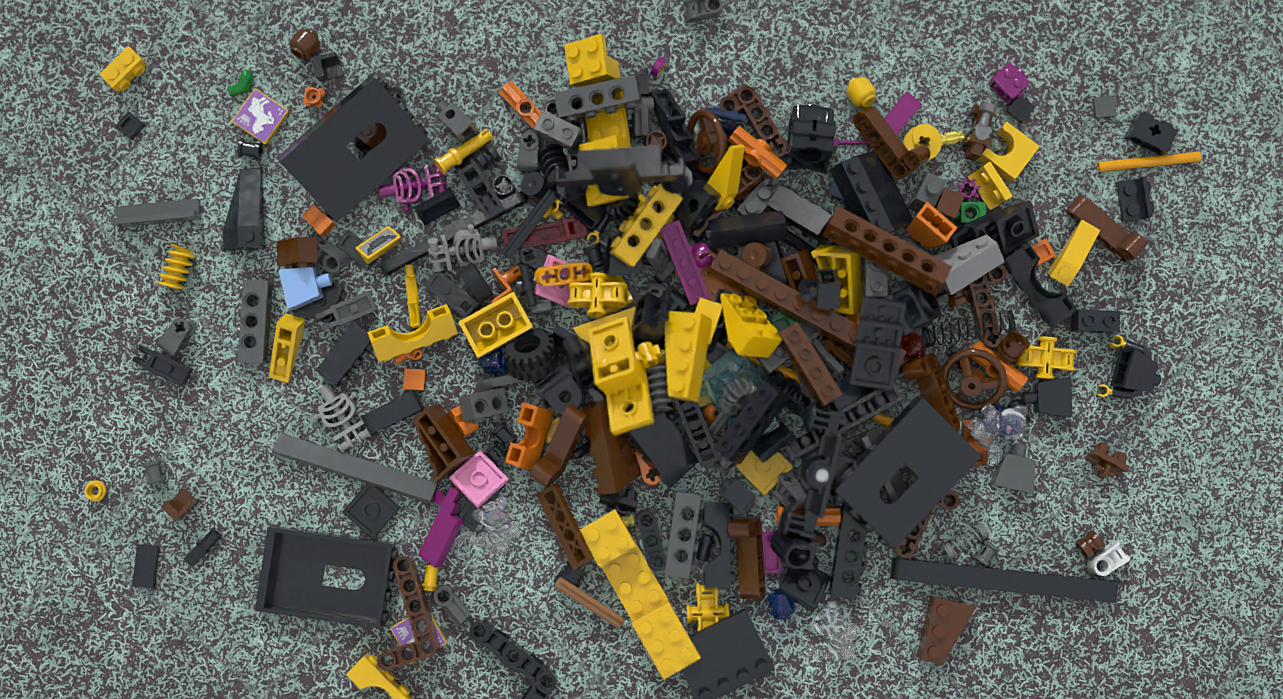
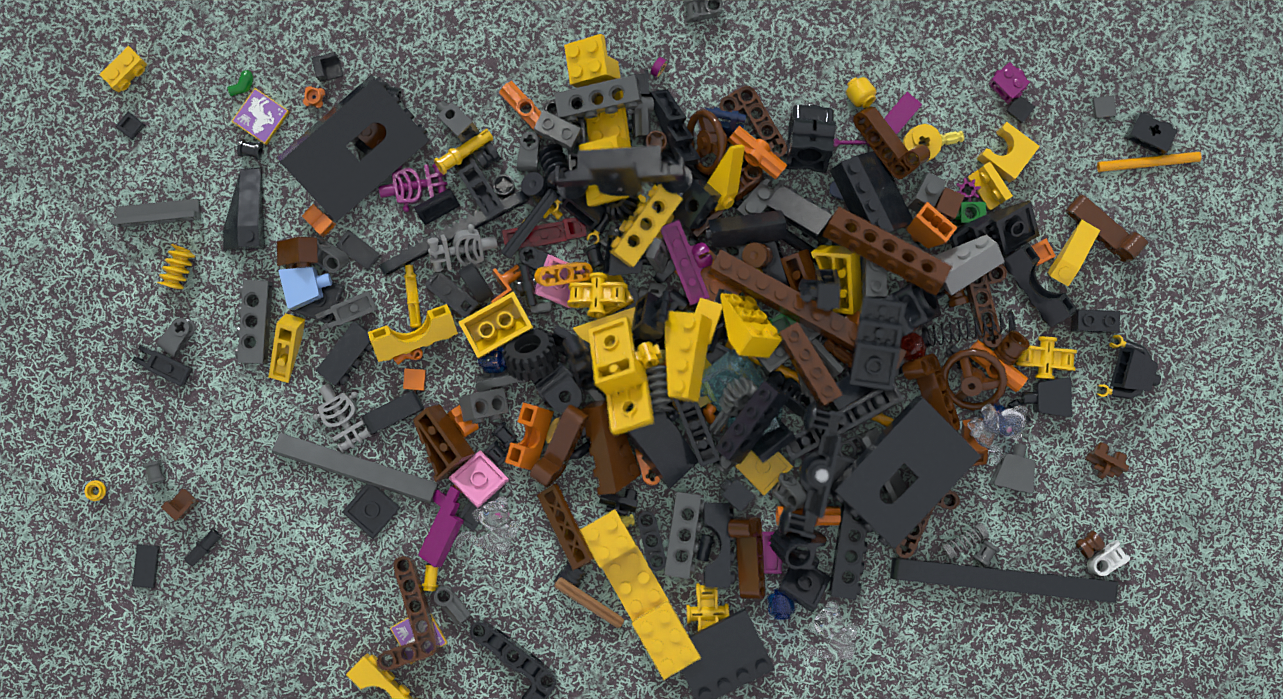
black panel [255,526,398,628] -> none
reddish brown head [289,29,321,60] -> none
slope [355,226,401,265] -> none
reddish brown wedge [917,595,976,665] -> none
hips [962,102,997,161] -> none
black bracket [1116,176,1154,222] -> none

